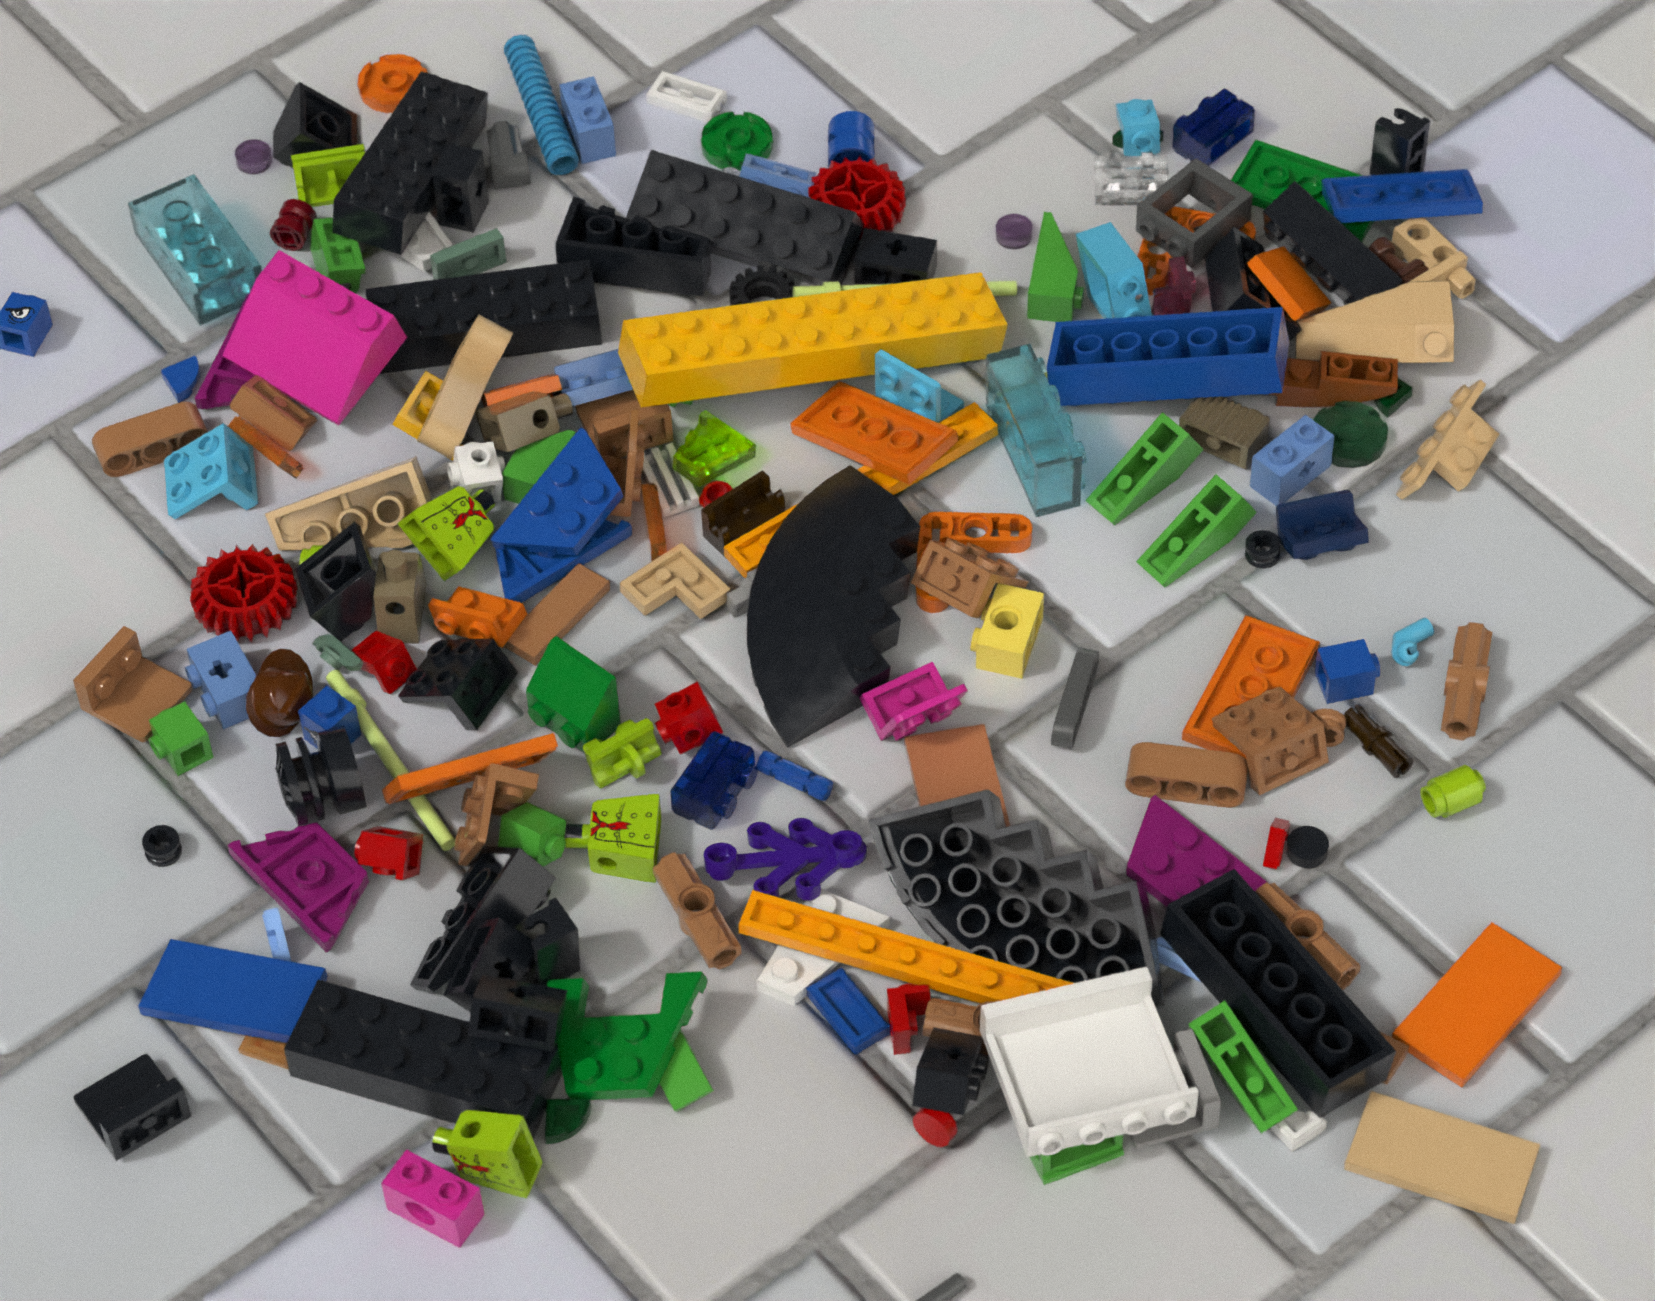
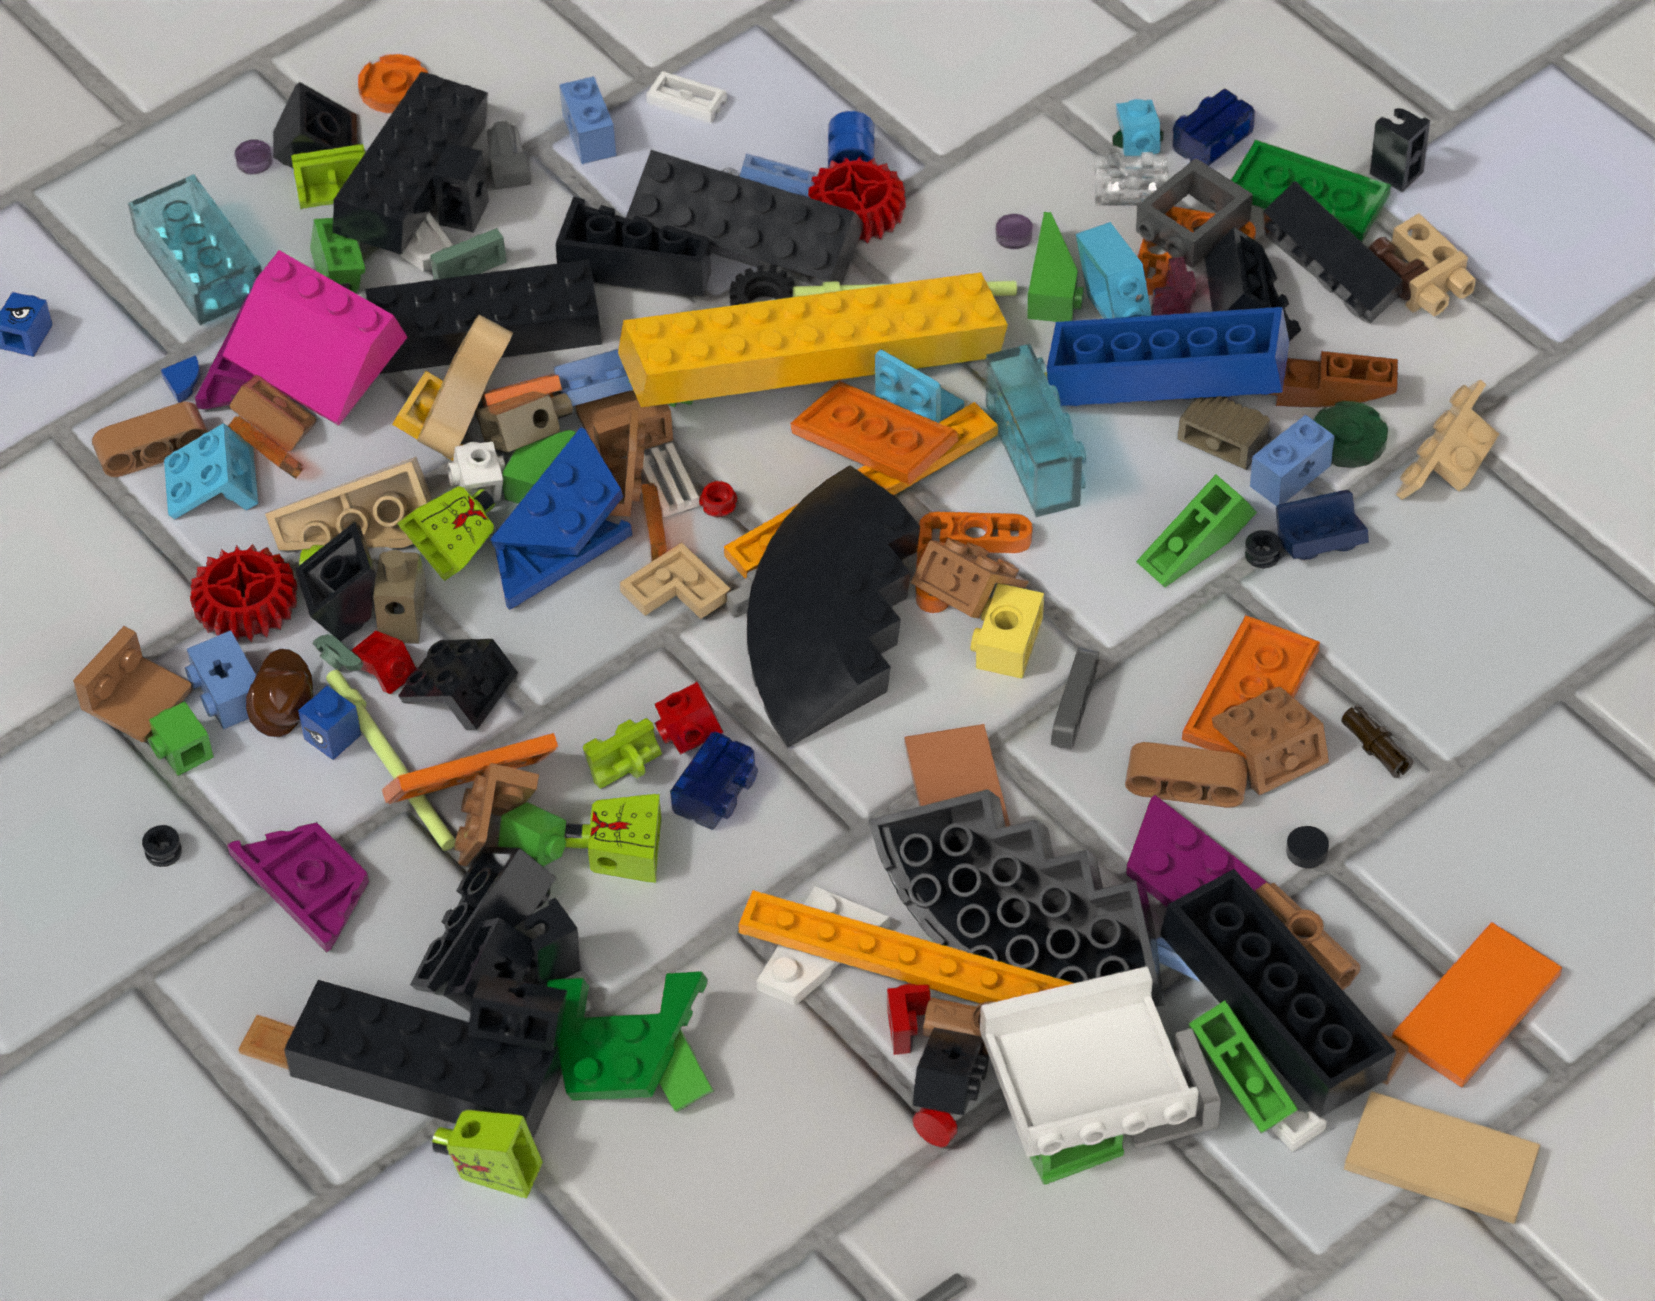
black bracket [73,1054,192,1161] -> none
blue tile [138,939,328,1043] -> none
light blue tile [262,907,291,961] -> none
dark red wheel [269,199,317,251] -> none
black wheel [275,725,367,826] -> none
red brick [355,826,424,880] -> none
dark pink brick [381,1149,485,1248] -> none
orange bracket [428,586,527,648] -> none
dark azure piece [504,35,579,175] -> none
medium nougat tile [504,563,610,666] -> none
green slope [526,636,621,753] -> none
dark green tile [545,1099,591,1144] -> none
medium nougat piece [653,852,742,970] -> none
clear neon green wing [673,410,756,487] -> none
green tile [701,111,773,172] -> none
dark brown hinge [701,470,786,556] -> none
dark purple plant [704,818,867,900] -> none
blue axle [756,751,834,801] -> none
blue tile [806,967,890,1055] -> none
black brick [854,228,937,285] -> none
dark pink bracket [859,662,968,741] -> none
bright green slope [1085,412,1204,525] -> none
orange tile [1247,246,1331,321] -> none
red tile [1263,817,1291,869] -> none
tan wedge [1295,281,1454,363] -> none
medium nougat bush [1312,708,1346,747] -> none
blue brick [1315,639,1380,704] -> none
blue tile [1322,169,1483,223] -> none
dark green tile [1374,378,1413,418] -> none
medium azure arm [1391,618,1434,666] -> none
lime brick [1420,765,1486,818] -> none
medium nougat piece [1441,622,1492,741] -> none

